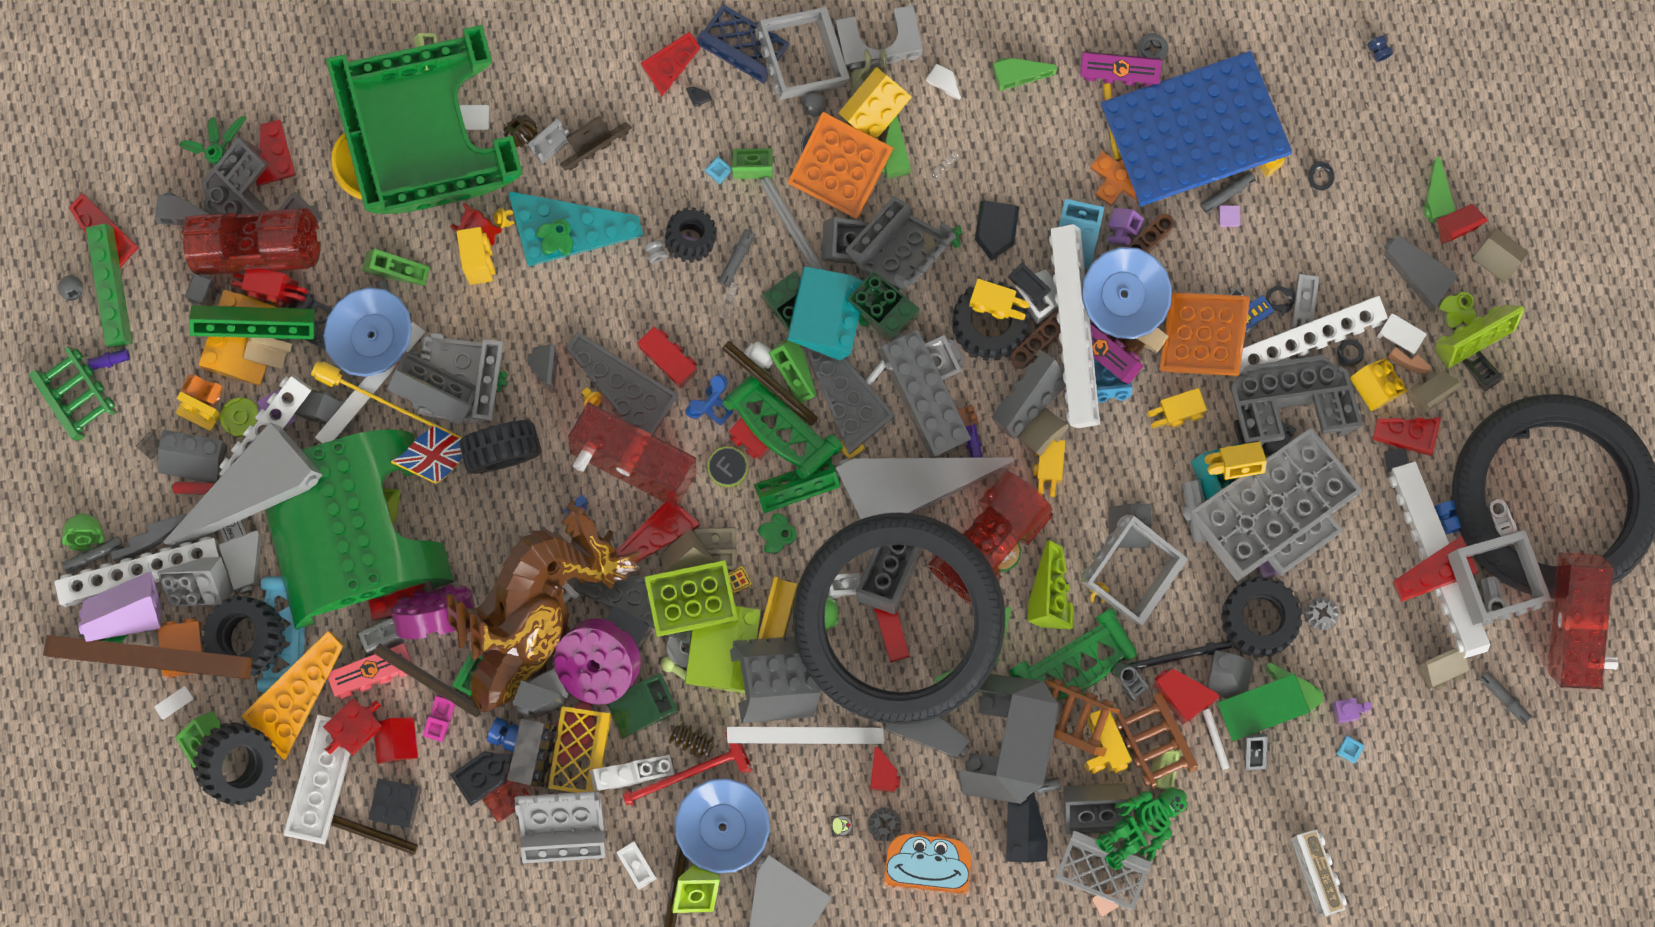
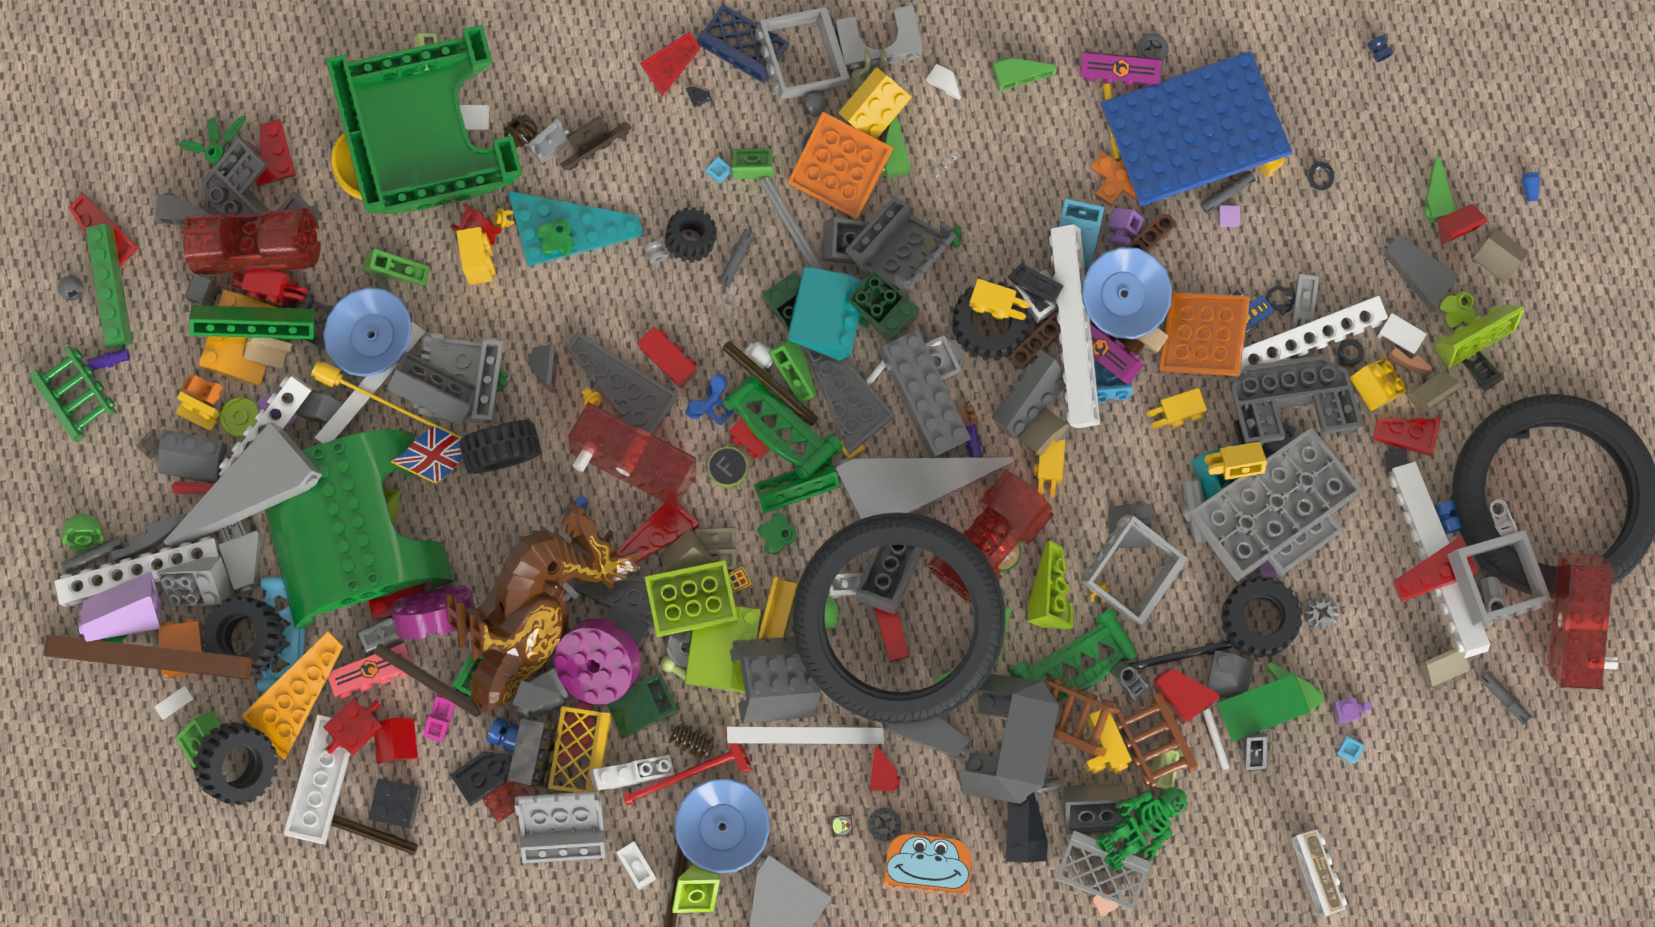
black tile [974,201,1020,262] -> none
none -> black plate [1018,267,1064,305]
none -> blue cone [1521,172,1541,202]

